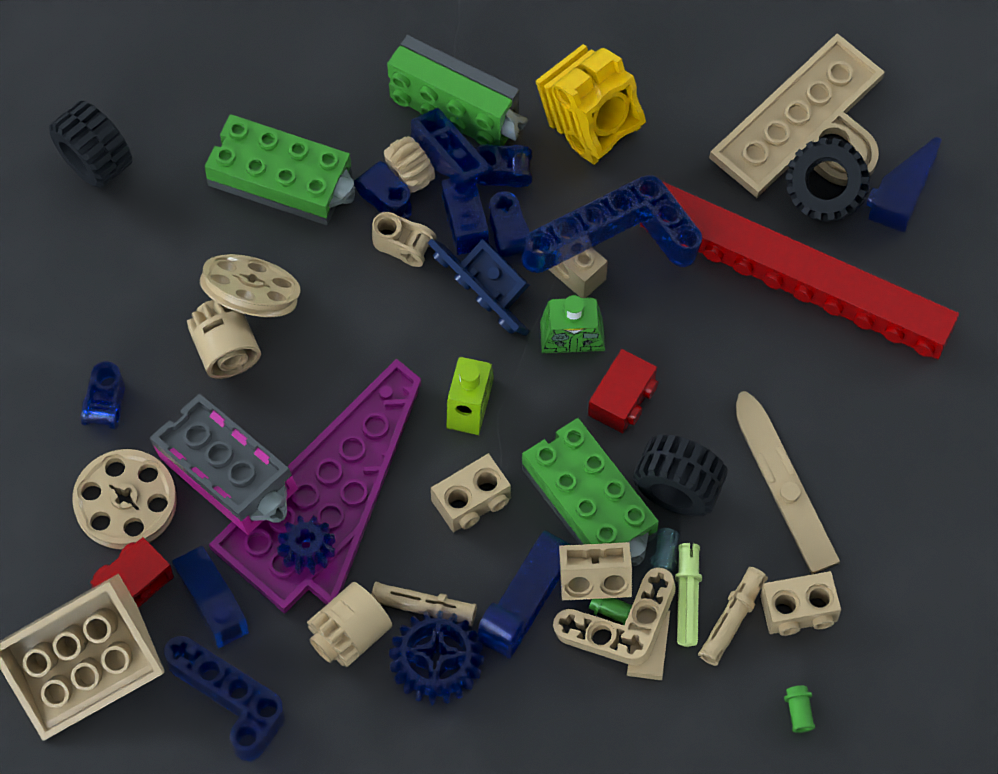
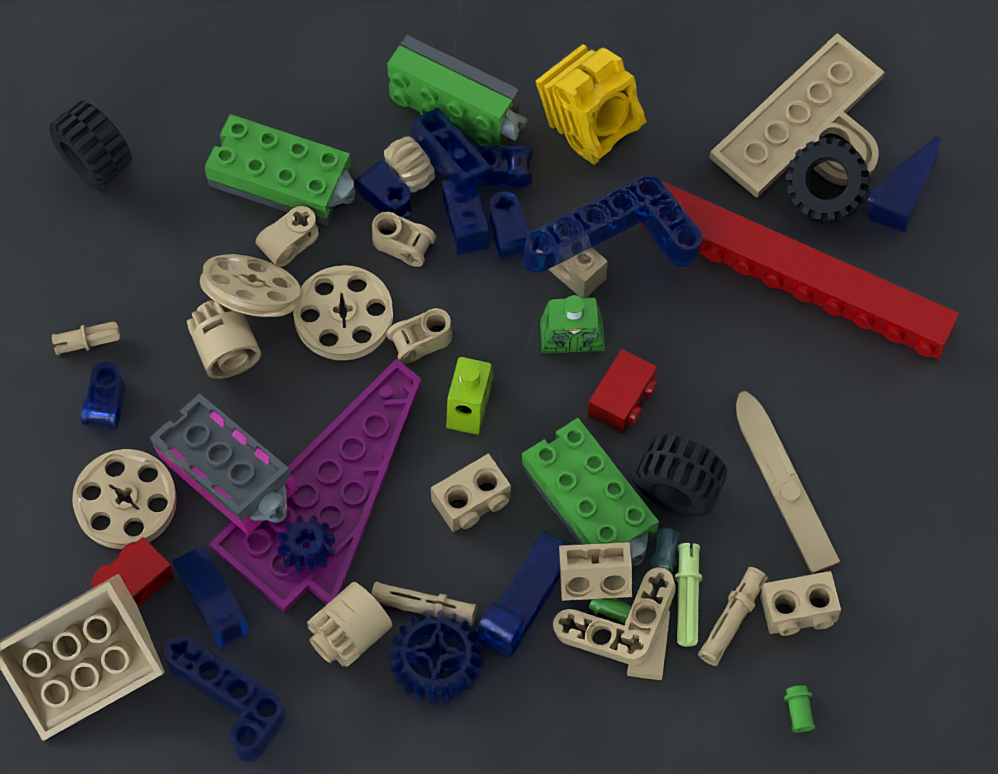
dark blue bracket [428,239,530,336] -> none
none -> tan axle [52,321,120,355]
none -> tan piece [255,206,319,267]
none -> tan wedge [293,265,393,360]
none -> tan piece [386,308,453,364]

